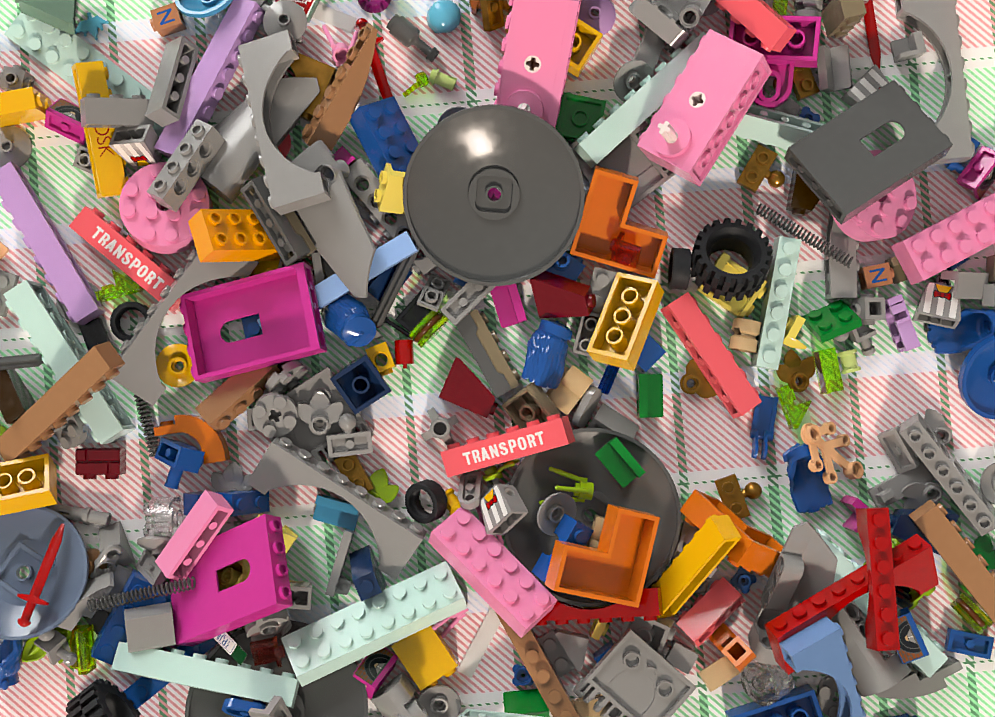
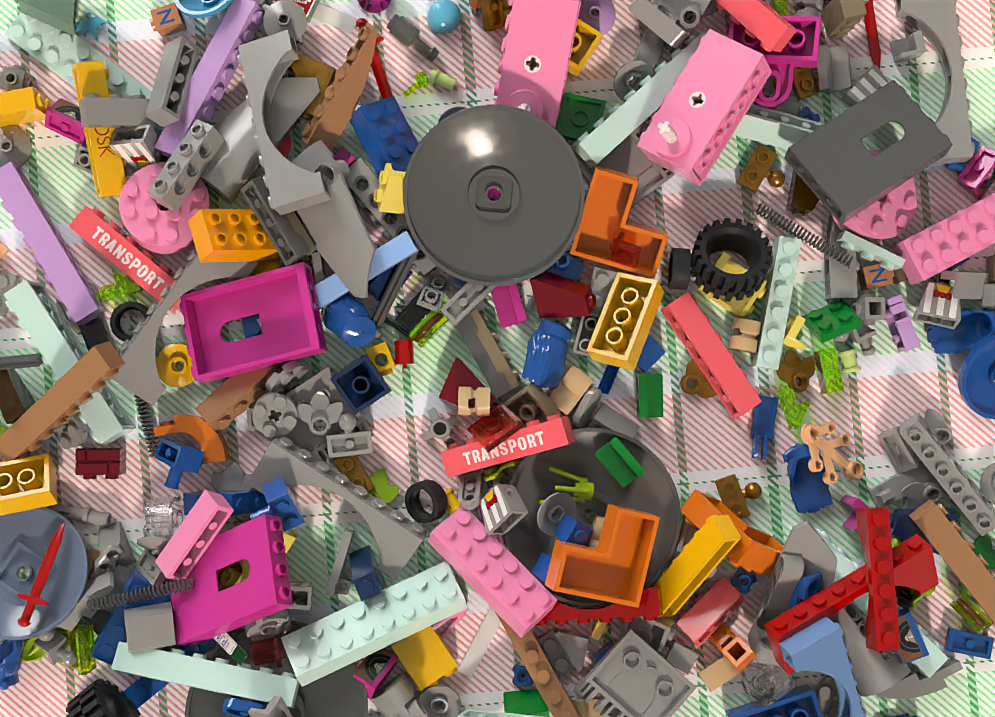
dark azure panel [313,494,360,530] -> none
bright pink plant [322,25,358,66] -> none
none -> blue brick [250,476,305,532]
none -> tan wheel [458,387,490,416]
none -> clear red tile [467,403,524,453]
none -> blue slope [789,572,822,609]
none -> light aqua plate [836,230,906,271]

